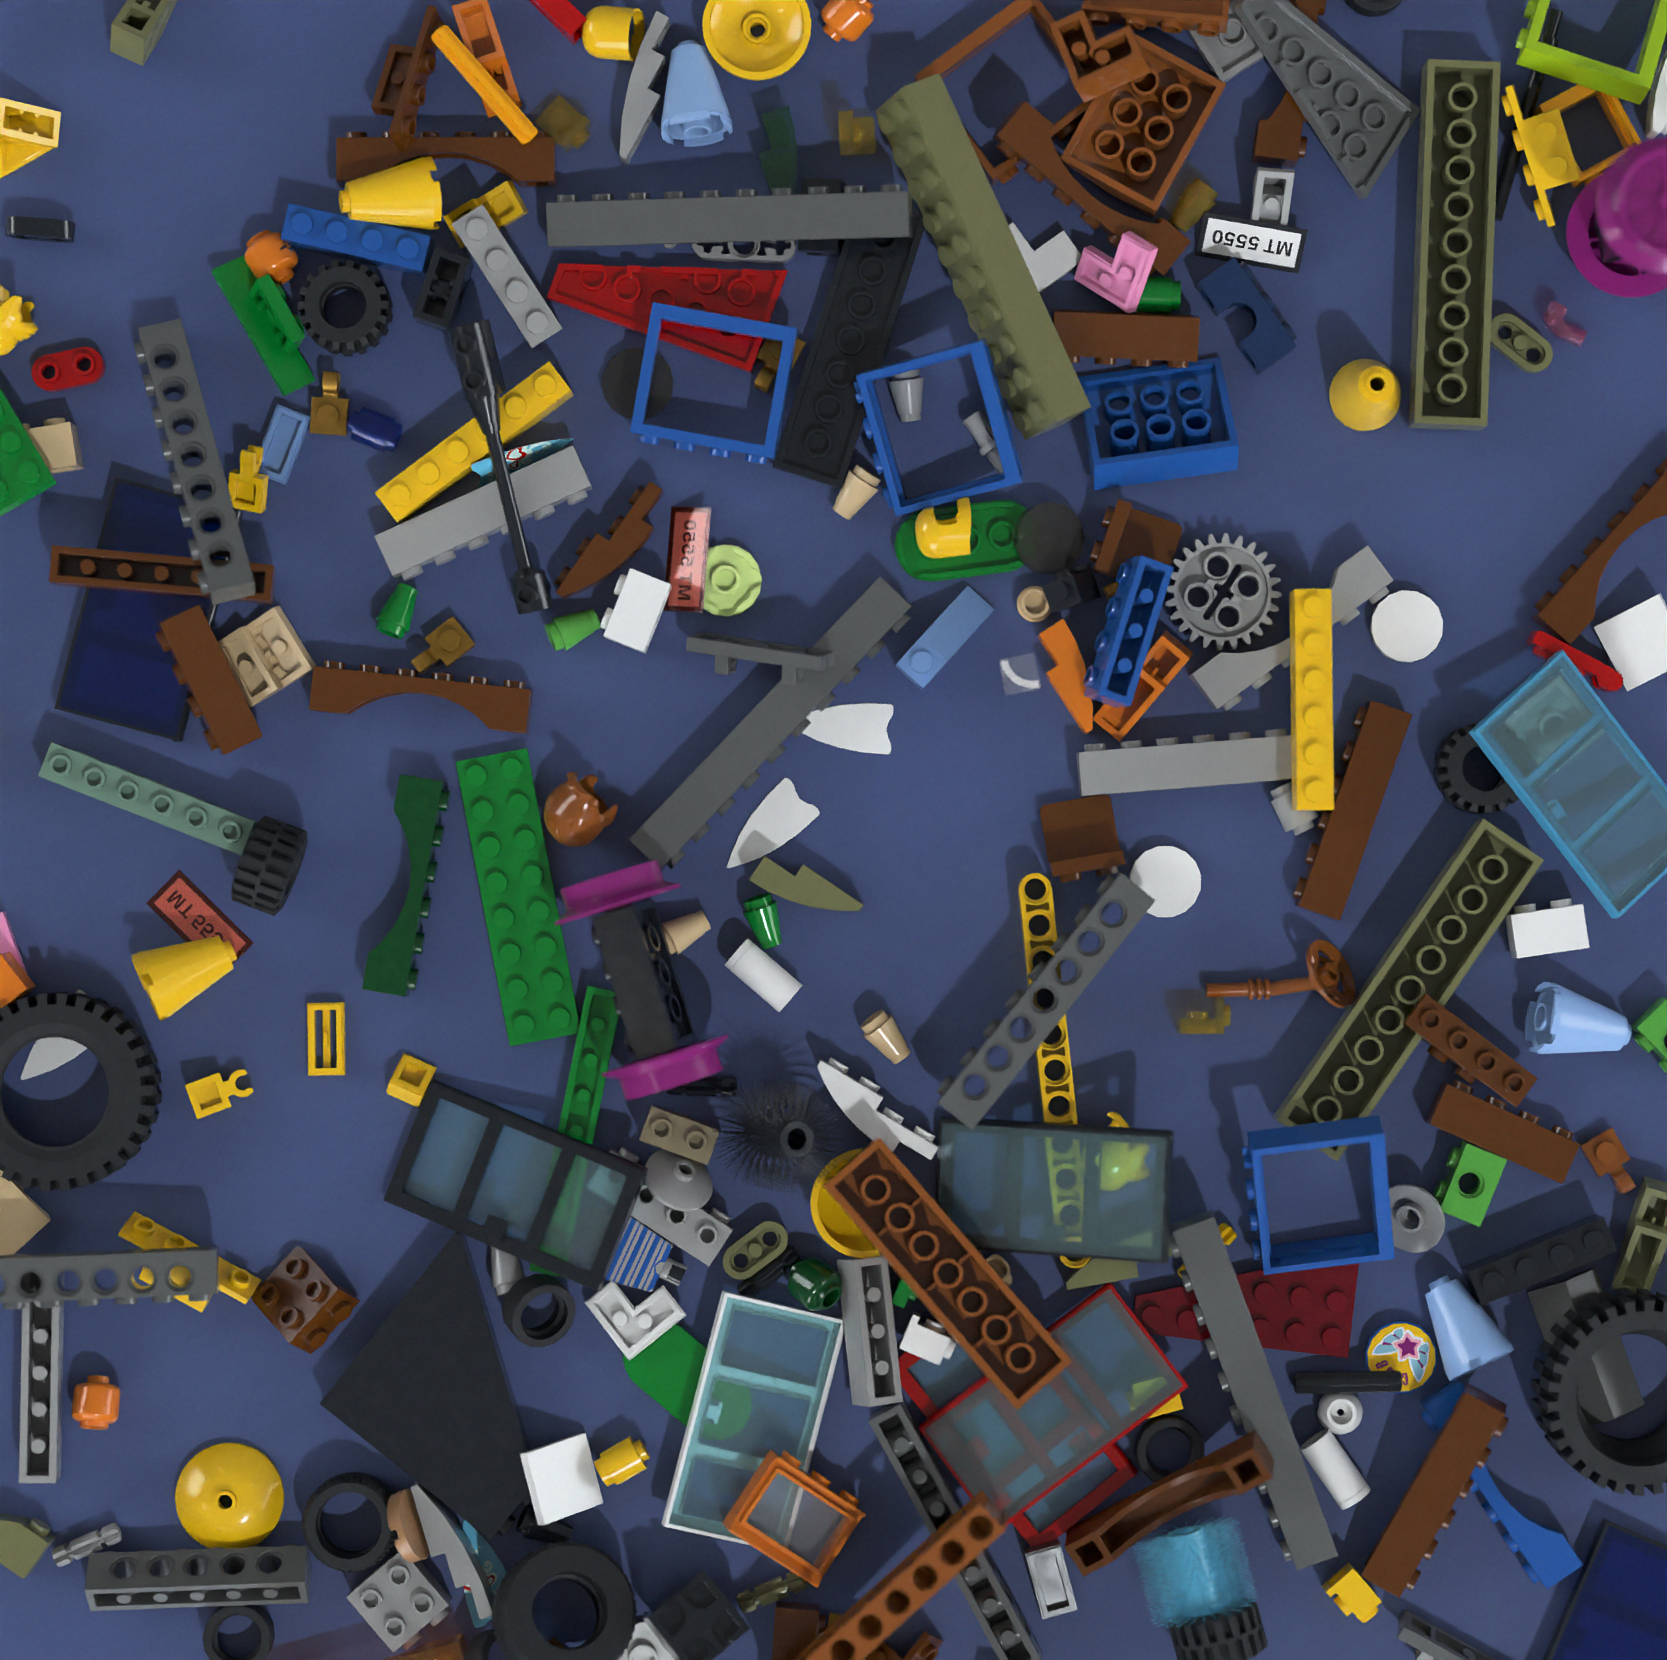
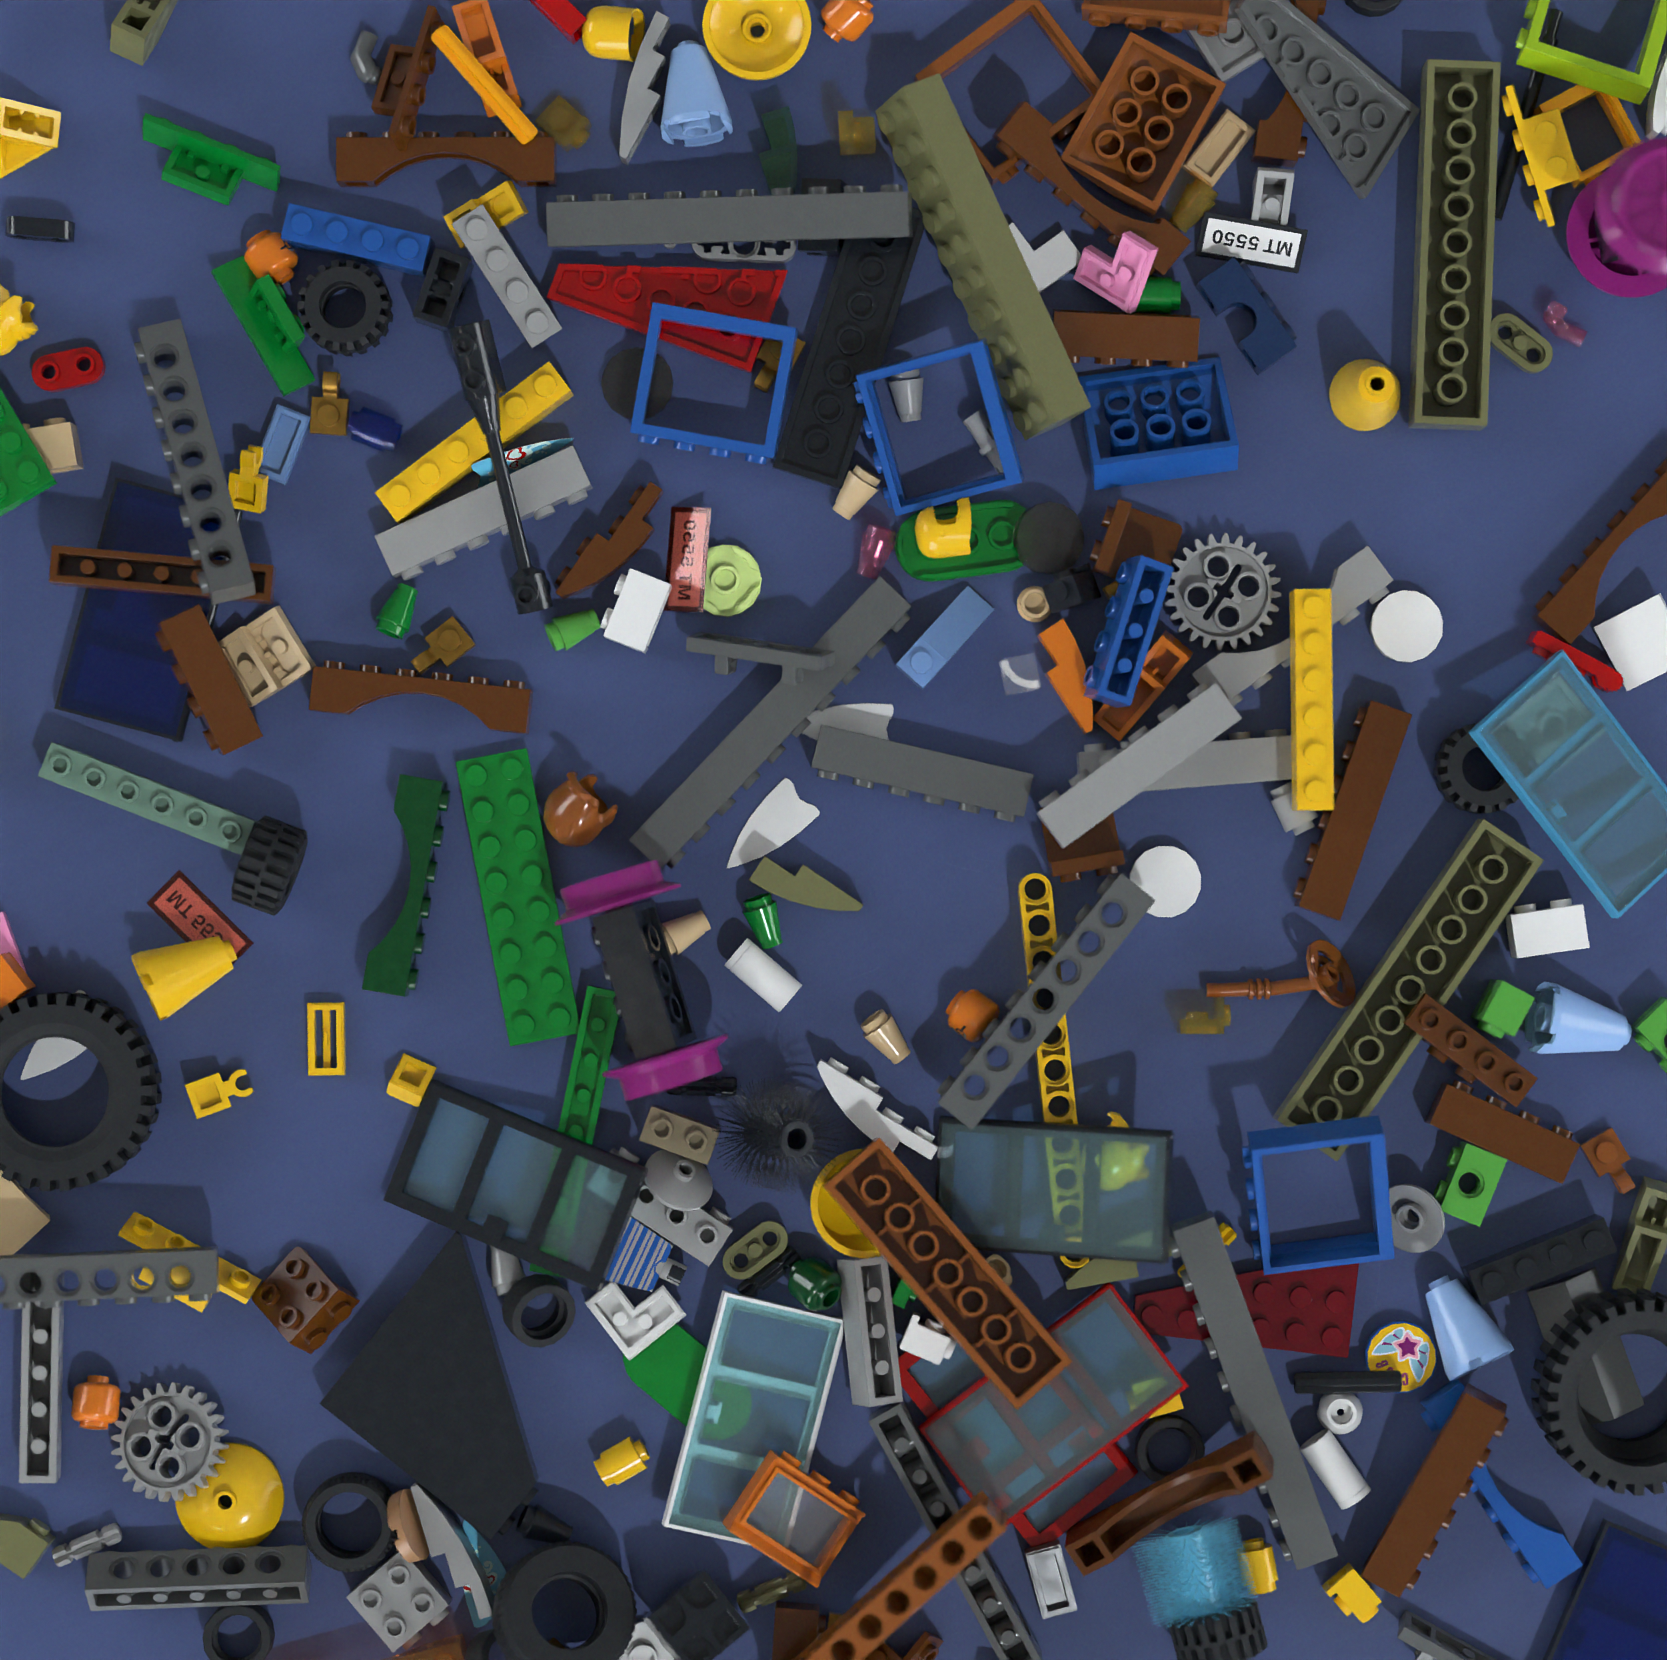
yellow cone [339,156,442,230] -> none
white tile [520,1433,603,1525] -> none
dark orange brick [1050,9,1151,103] -> none
none -> light grey gear [111,1382,229,1502]
none -> green bracket [143,113,281,206]
none -> dark grey arm [351,30,382,85]
none -> dark grey brick [811,724,1034,823]
none -> clear pink cone [856,523,897,579]
none -> orange head [946,989,1000,1043]
none -> light grey brick [1036,683,1242,848]
none -> tan tile [1182,109,1256,190]
none -> yellow brick [1236,1538,1279,1595]
none -> bright green brick [1470,979,1535,1039]

